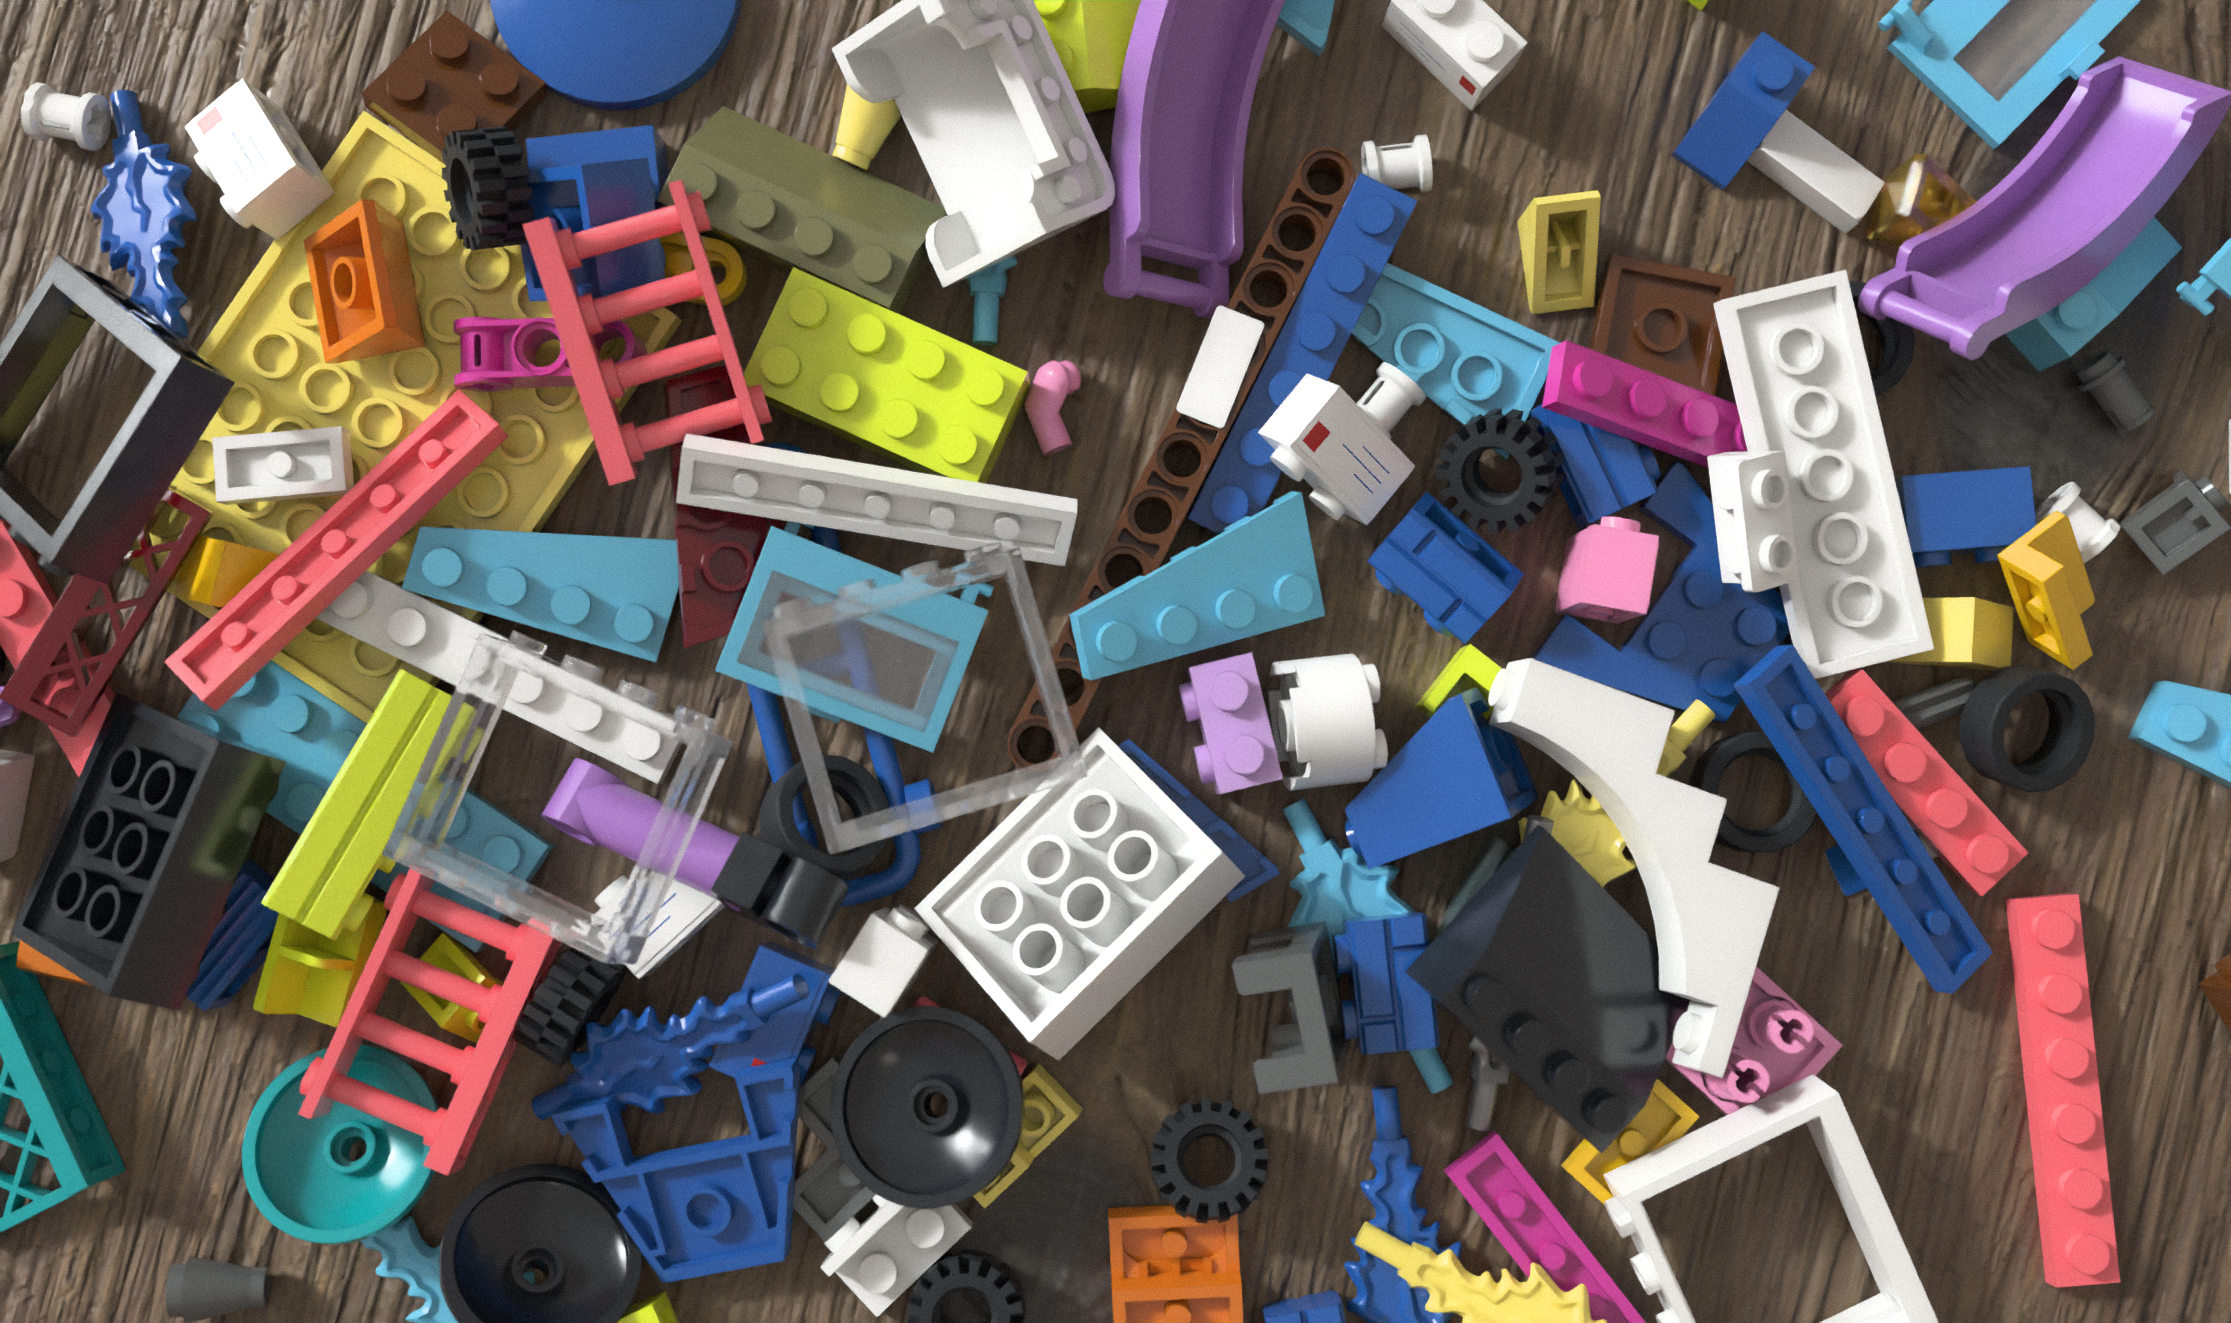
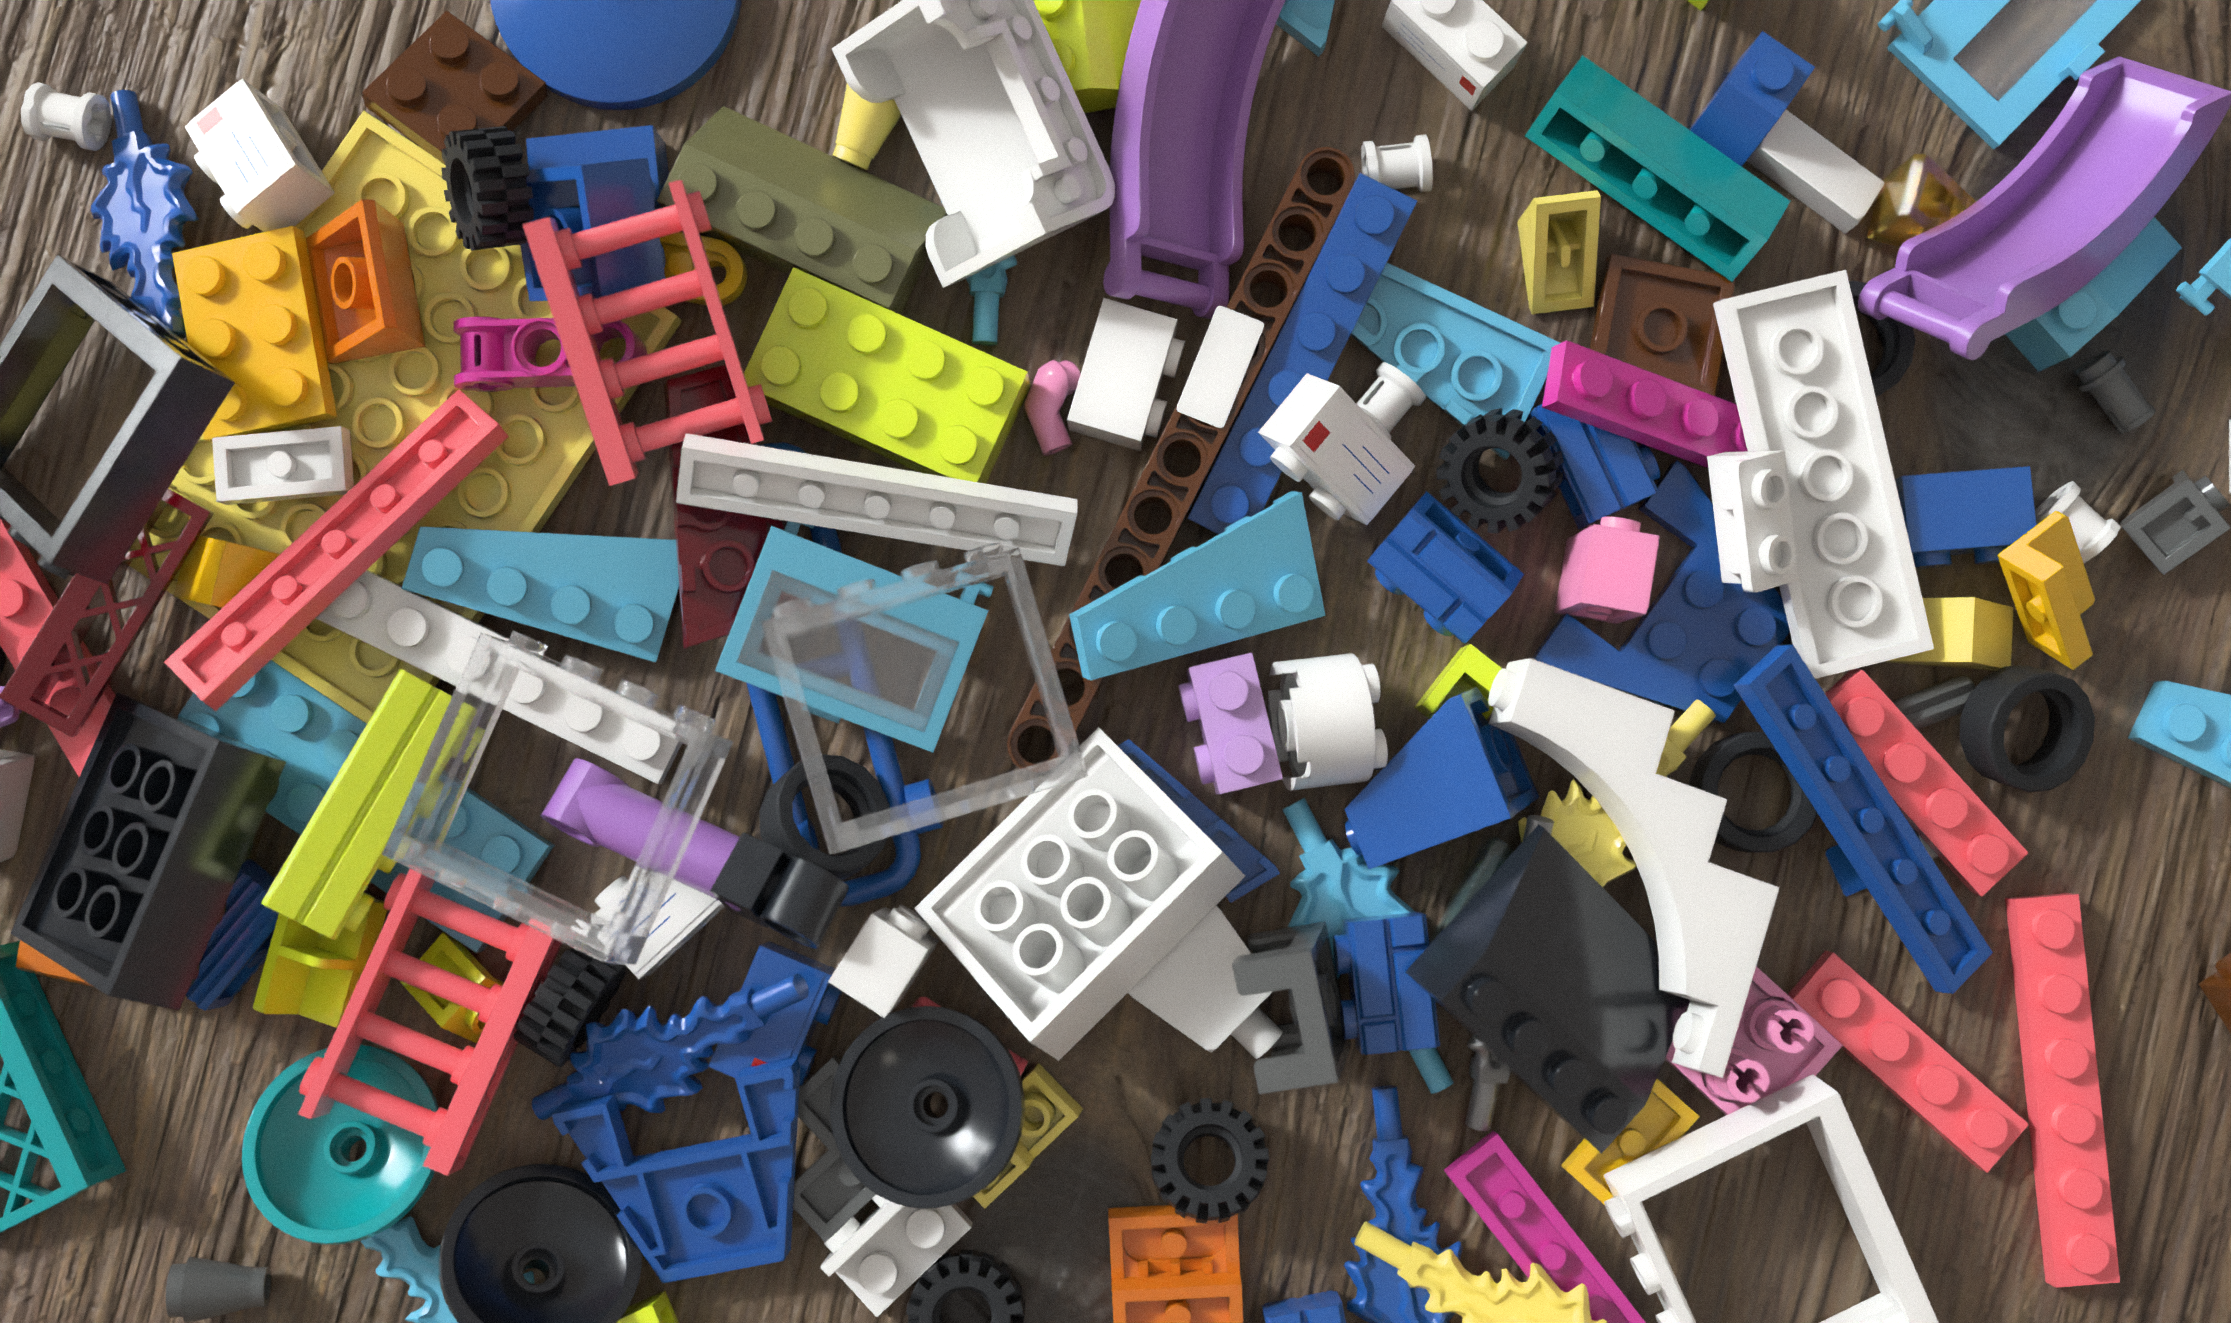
none -> yellow plate [172,226,337,442]
none -> white brick [1067,298,1185,451]
none -> white torso [1128,906,1283,1059]
none -> teal brick [1525,55,1791,282]
none -> coral plate [1787,950,2029,1173]

